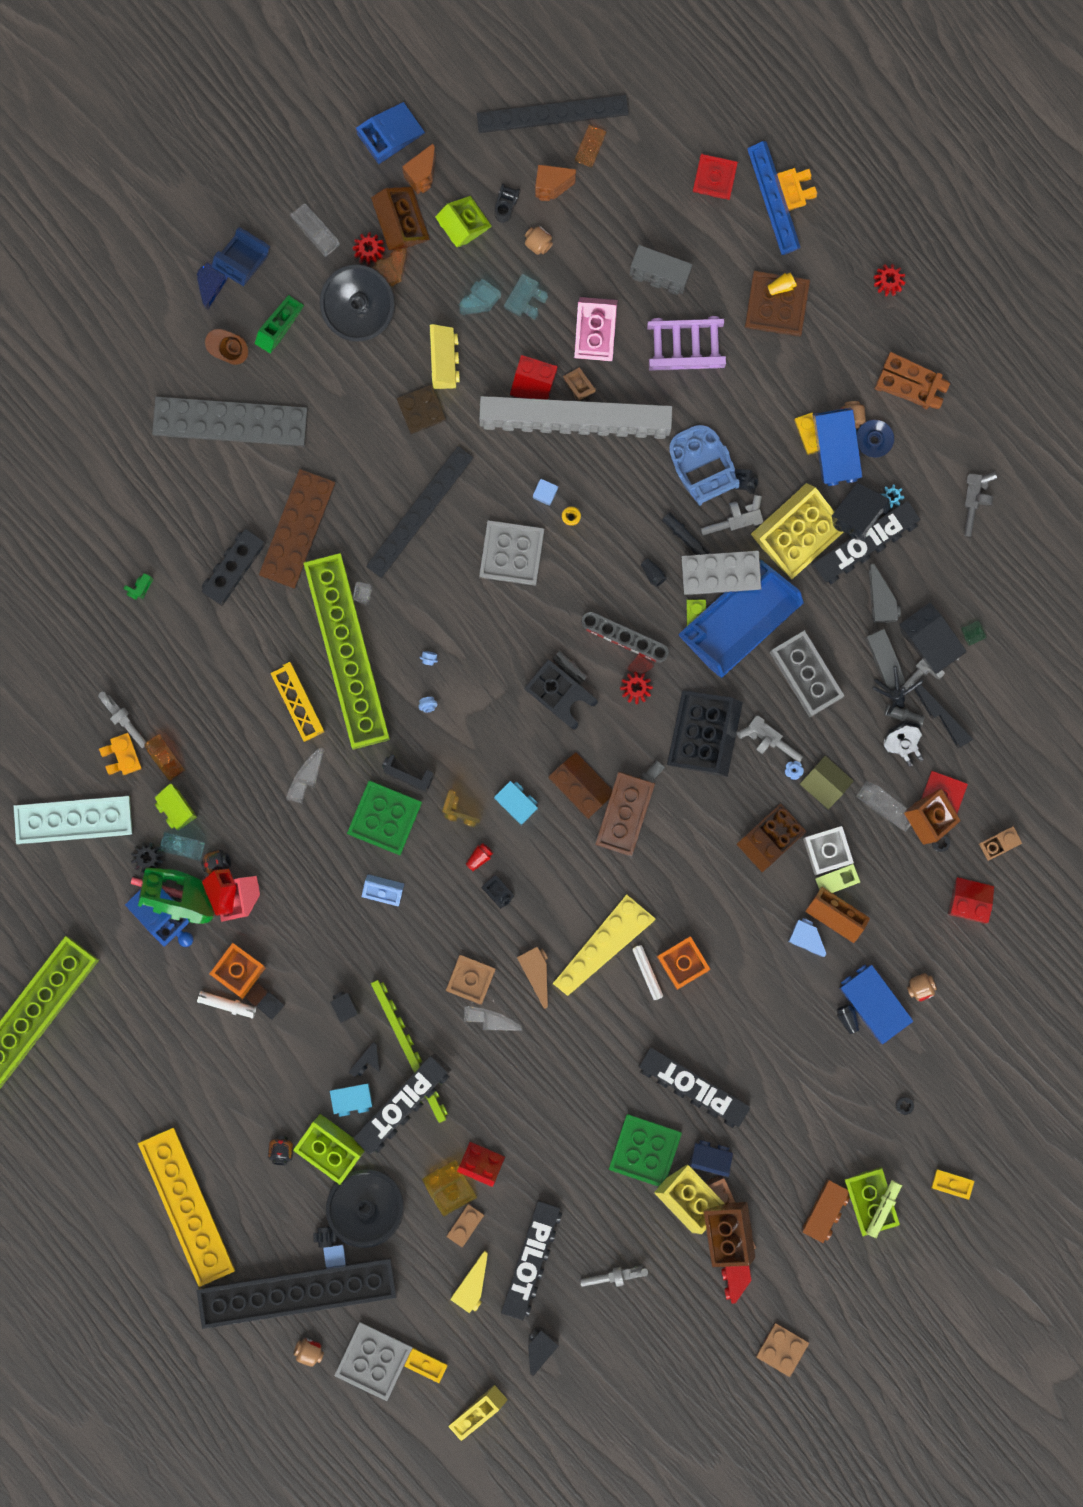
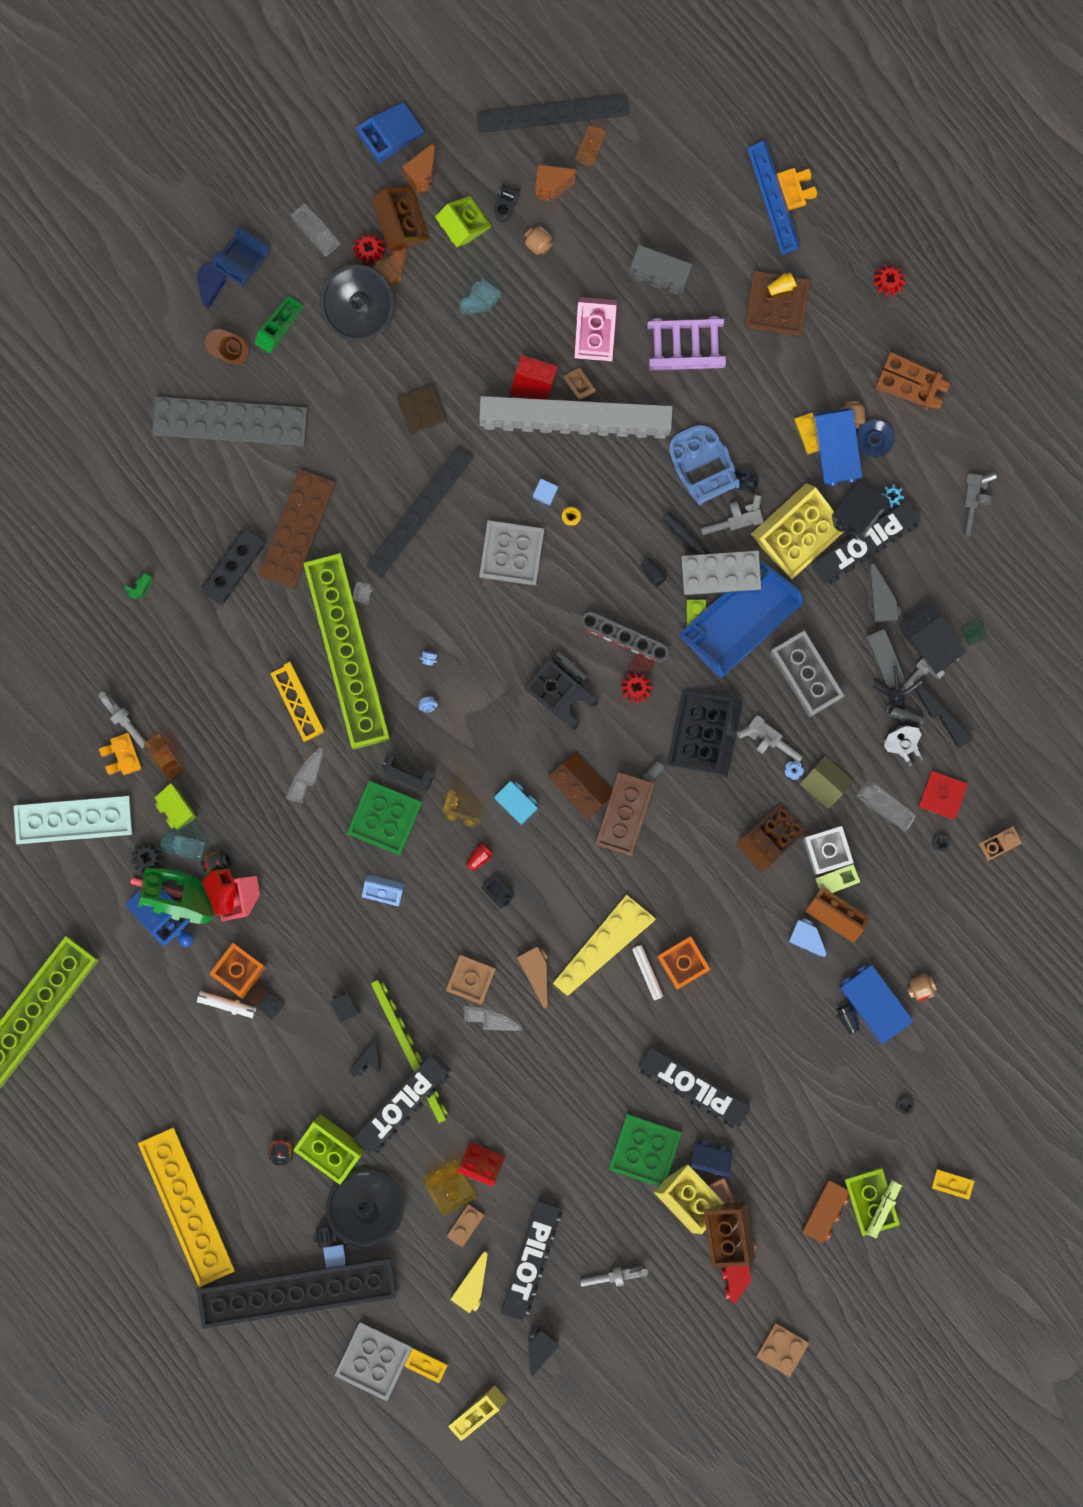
medium nougat head [293,1338,324,1367] -> none
medium azure brick [330,1083,373,1117] -> none
light yellow slope [430,324,460,389] -> none
clear light blue plate [504,274,548,320] -> none
red plate [693,154,738,200] -> none
dark orange slope [904,789,961,845] -> none
red slope [948,877,994,924] -> none

